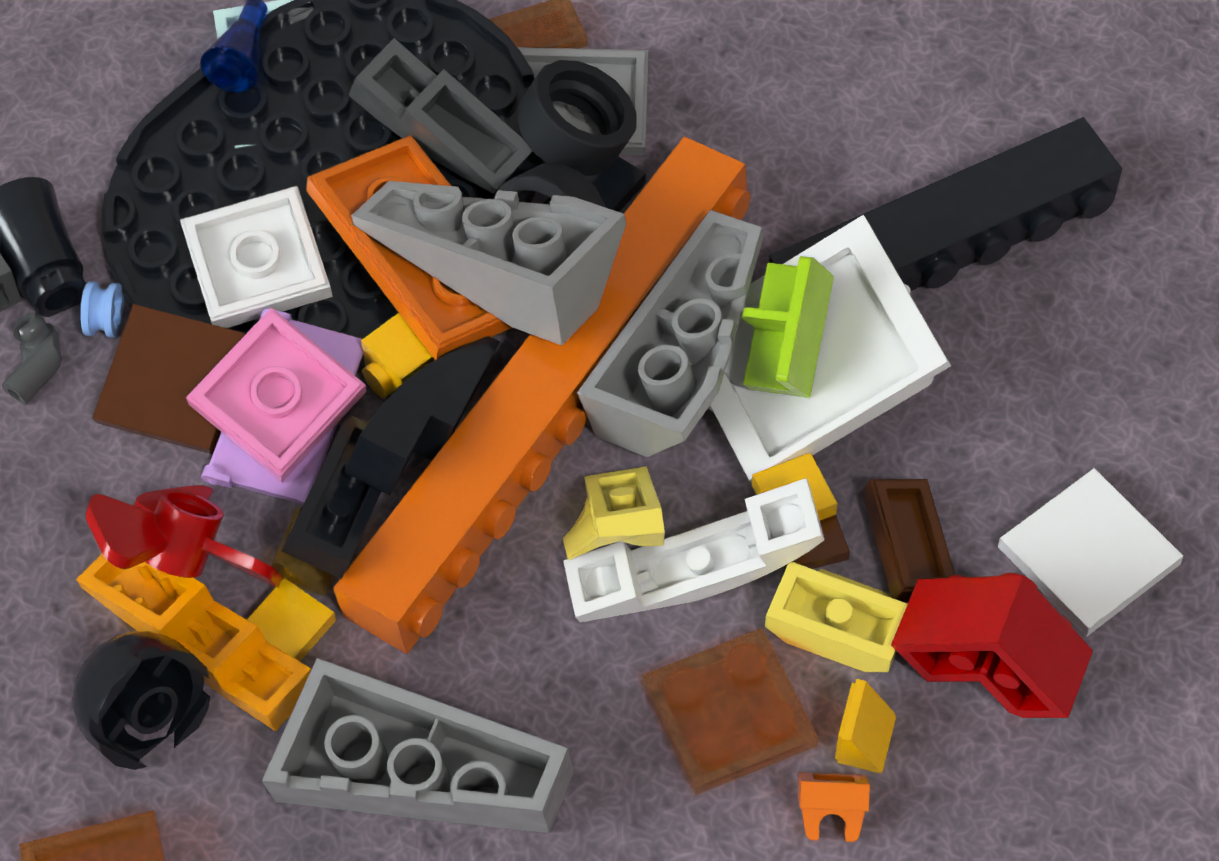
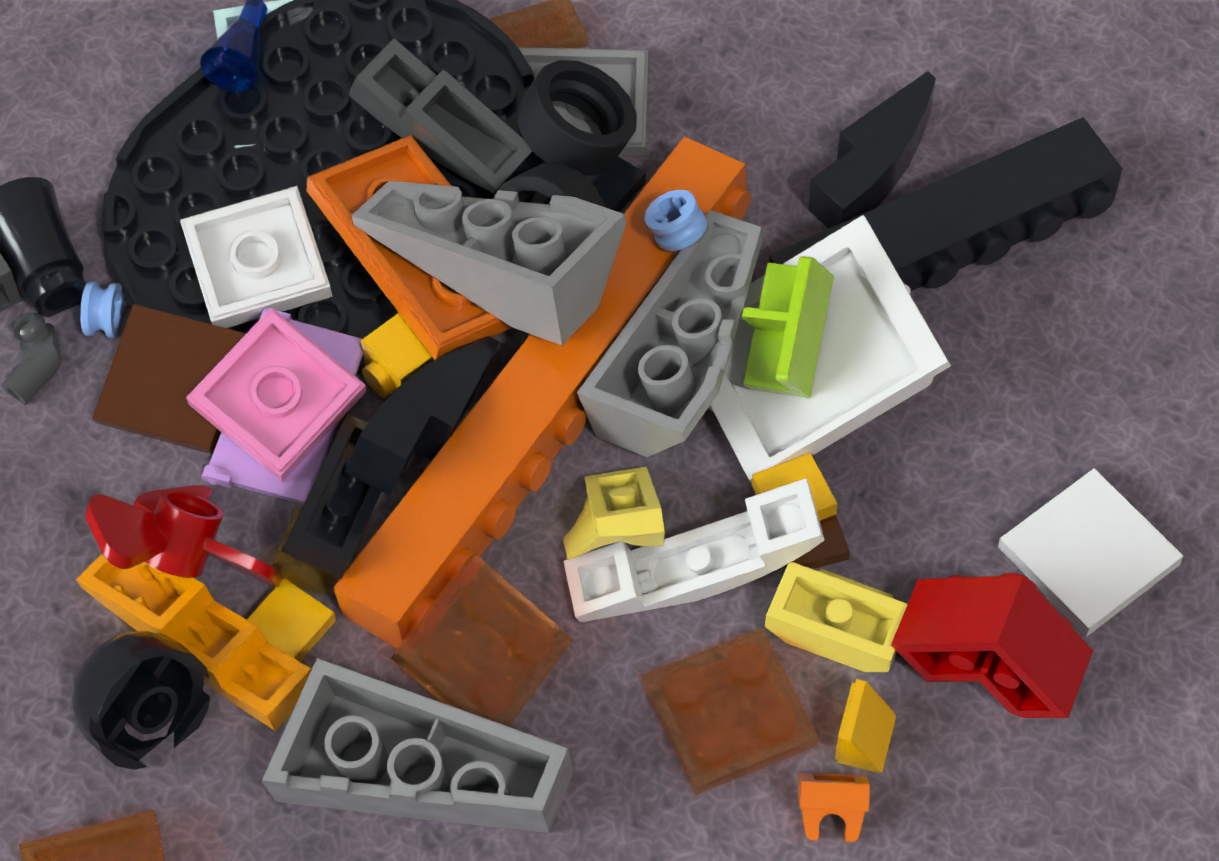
reddish brown tile [862,479,955,602] -> none
none -> clear orange plate [390,554,574,727]
none -> light blue bush [644,190,707,251]
none -> black slope [808,71,936,229]

